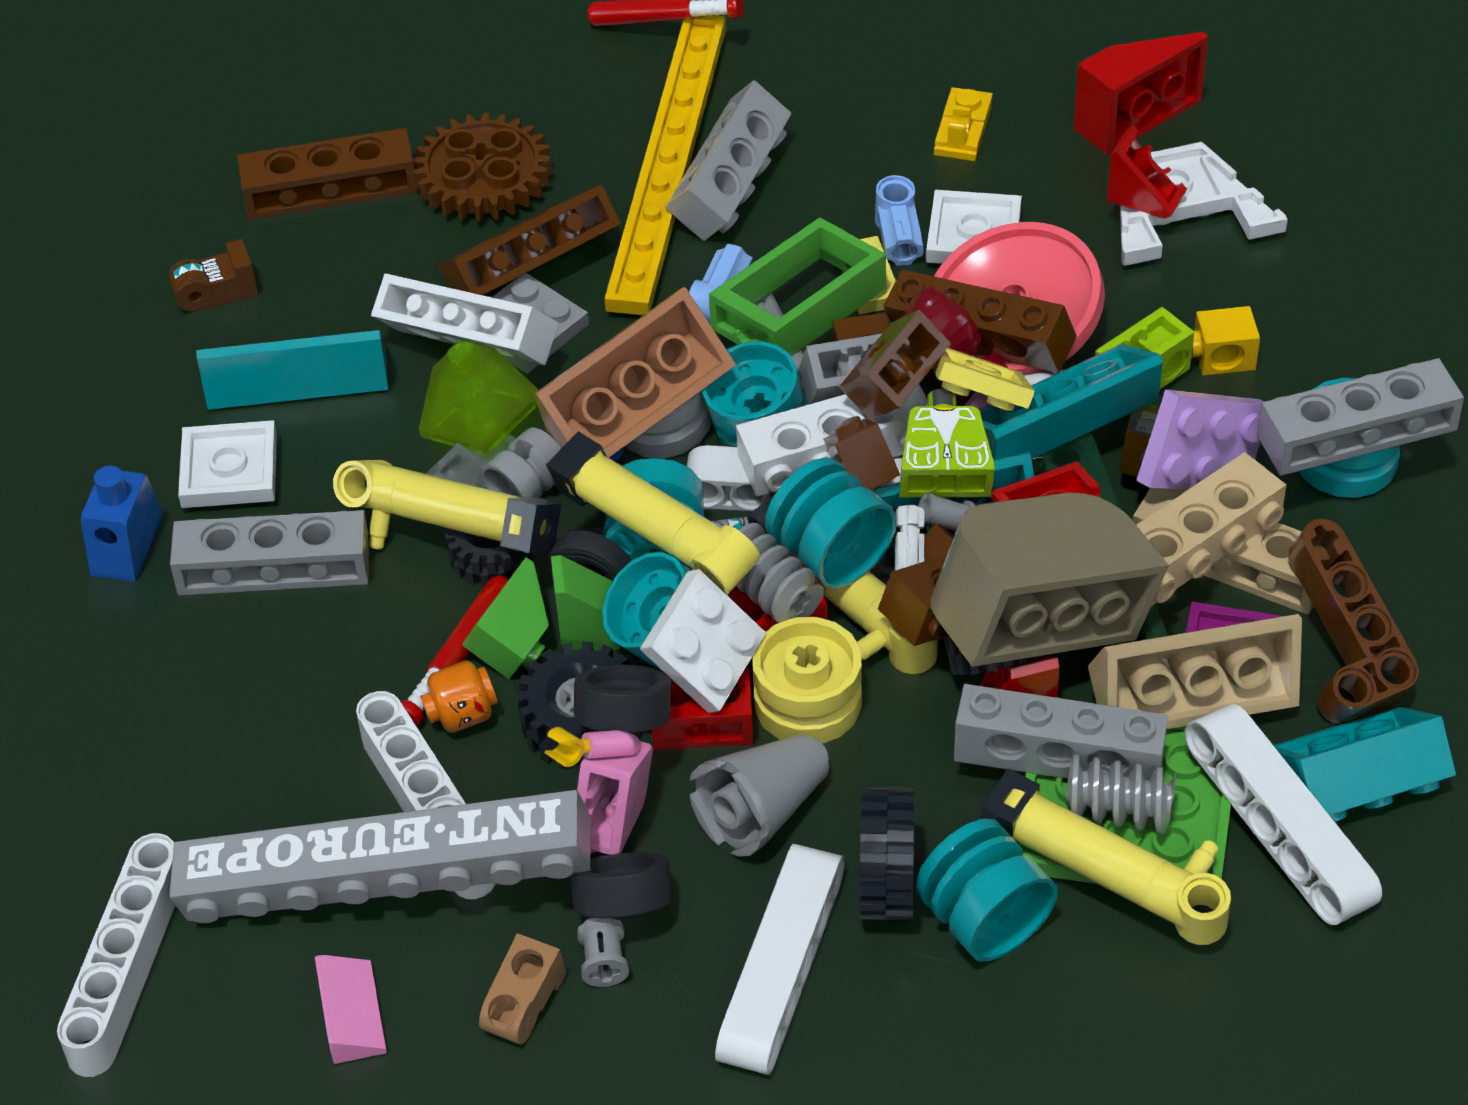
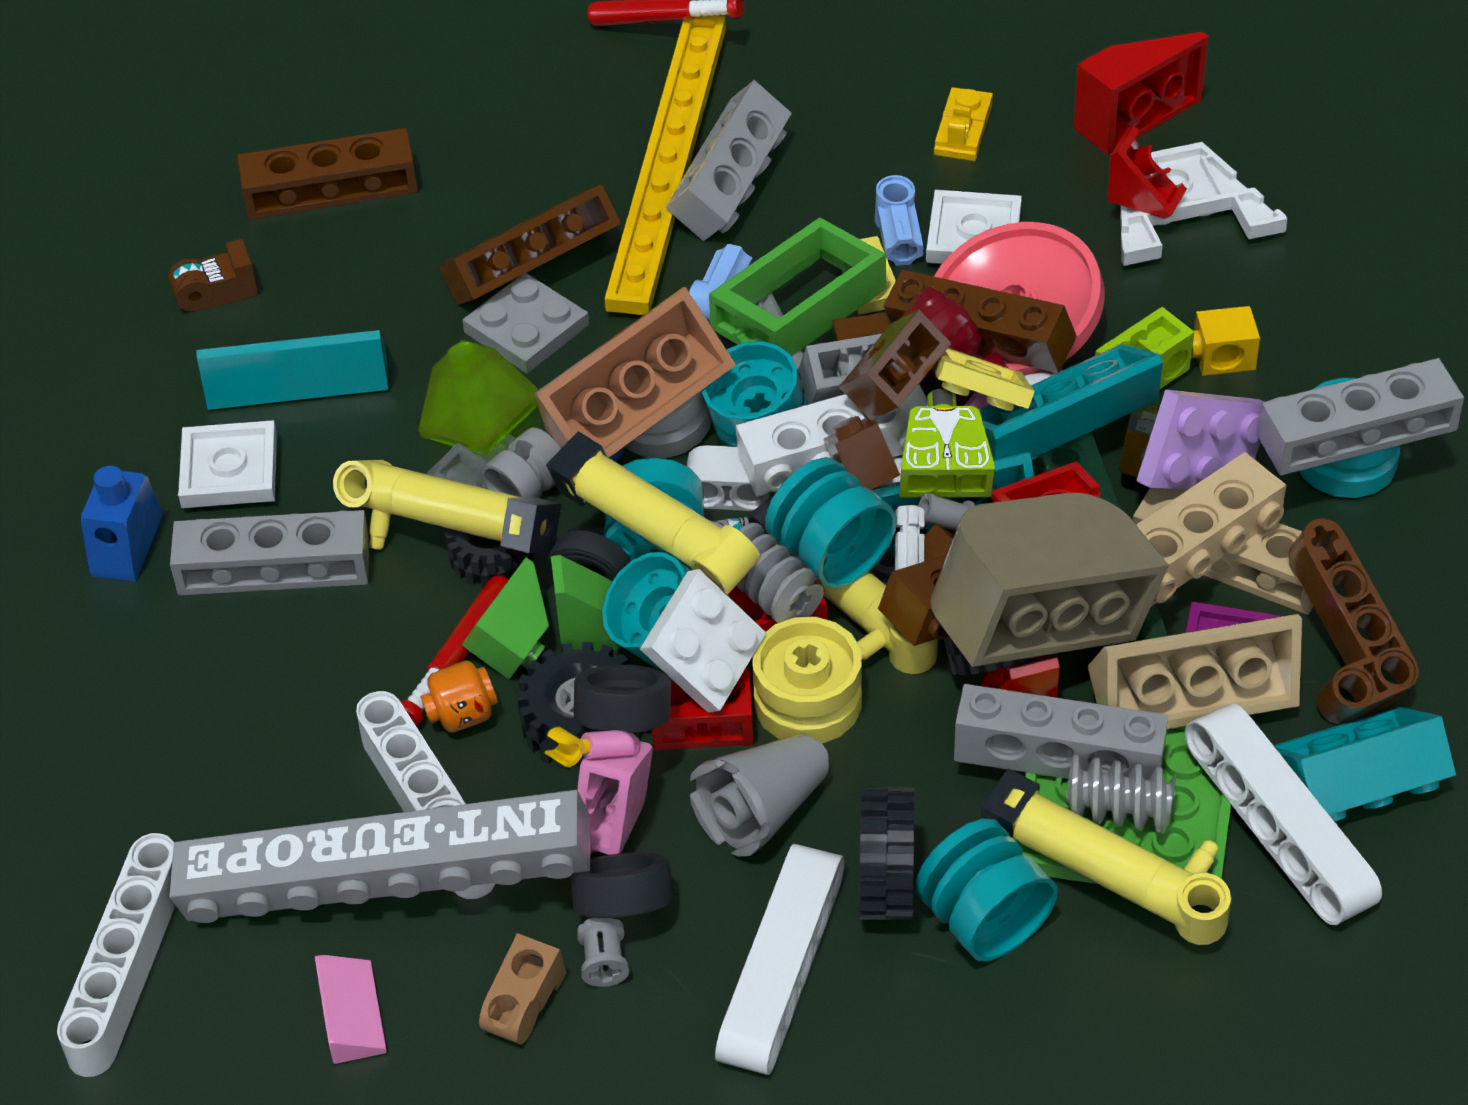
white brick [371,274,559,366] -> none
reddish brown gear [413,113,552,222] -> none

